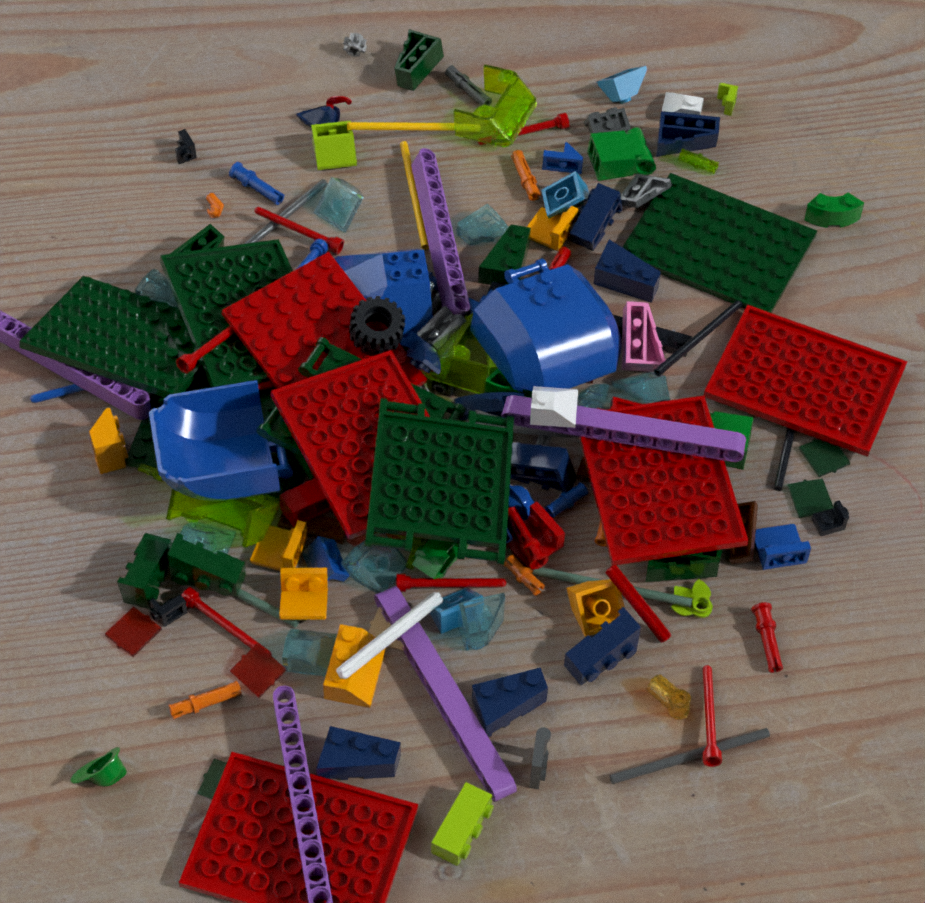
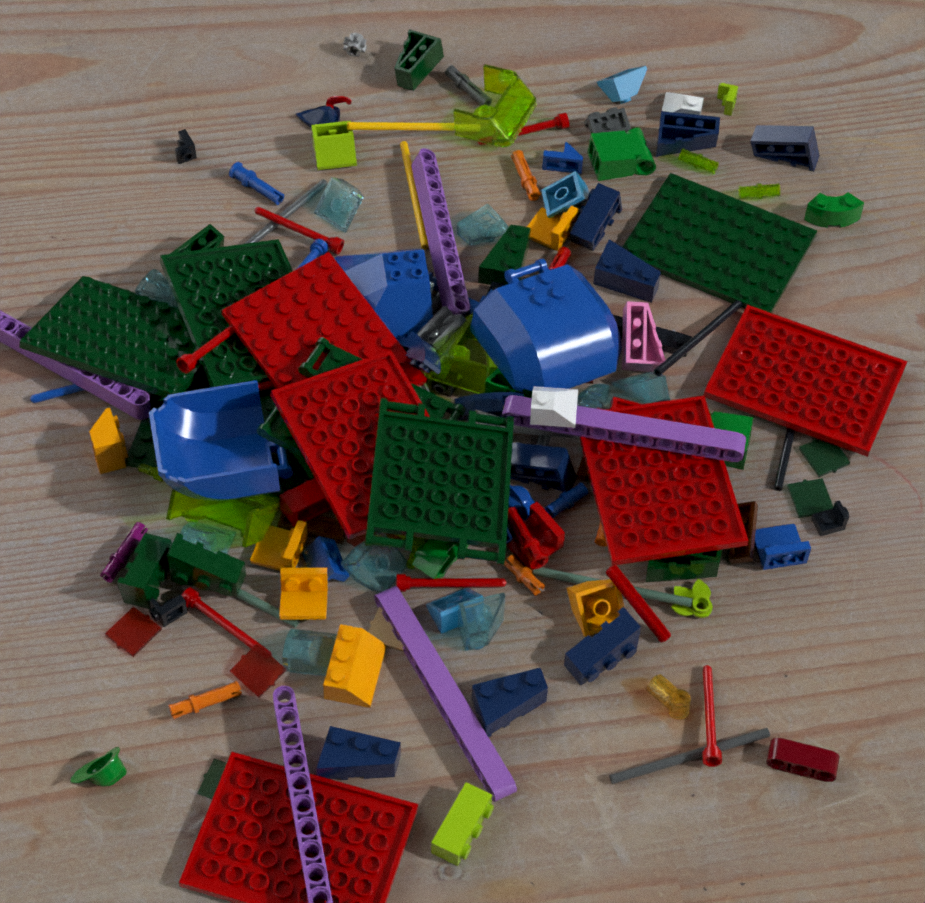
orange arm [206,193,224,218] -> none
white axle [336,592,443,679] -> none
black tyre [349,296,405,356] -> none
dark grey plate [529,727,551,789] -> none
dark grey wing [620,174,672,208] -> none
red pin [751,602,783,673] -> none
none -> magenta pin [100,522,148,583]
none -> clear neon green pin [738,183,780,199]
none -> dark blue wedge [750,125,820,172]
none -> dark red beam [766,738,840,782]

